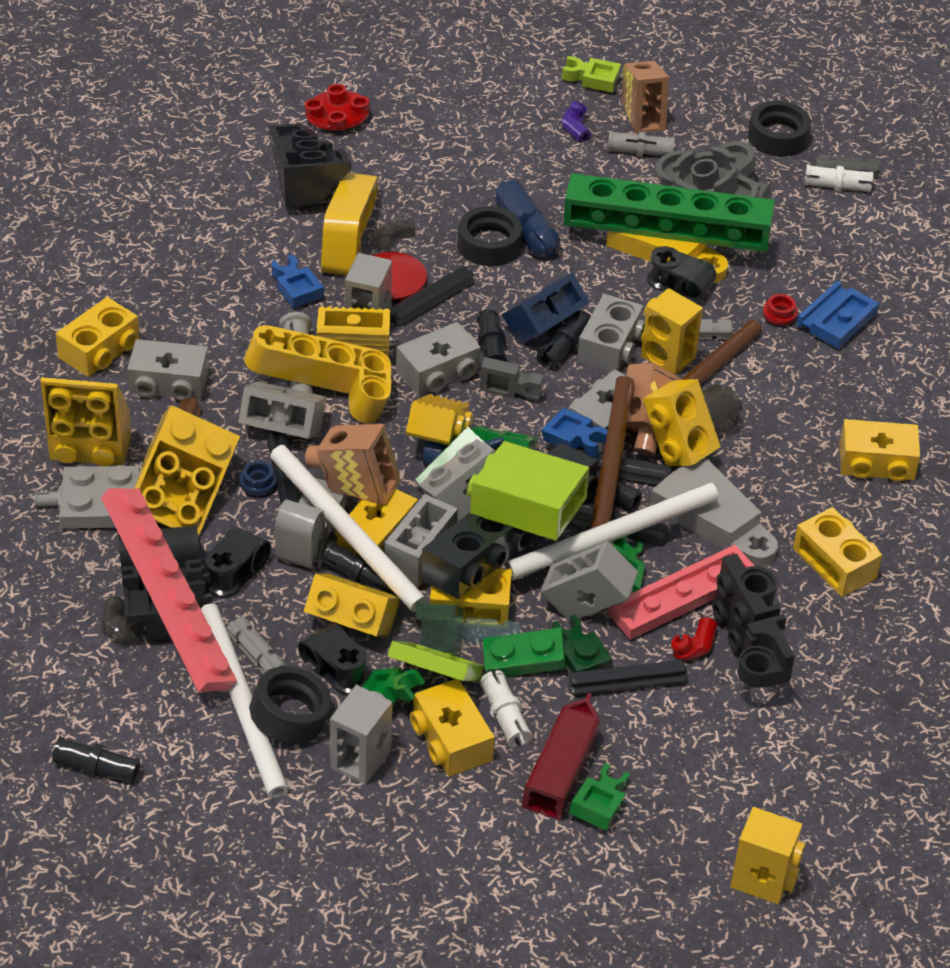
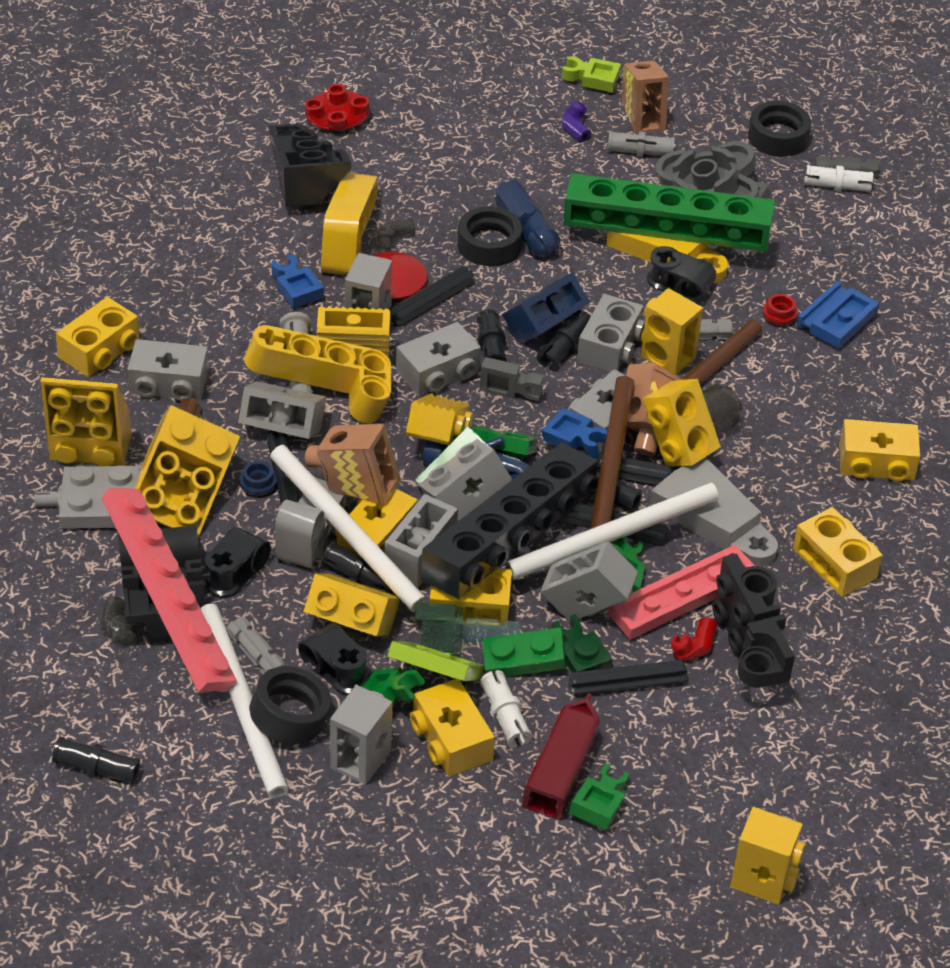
lime brick [467,441,589,541] -> none

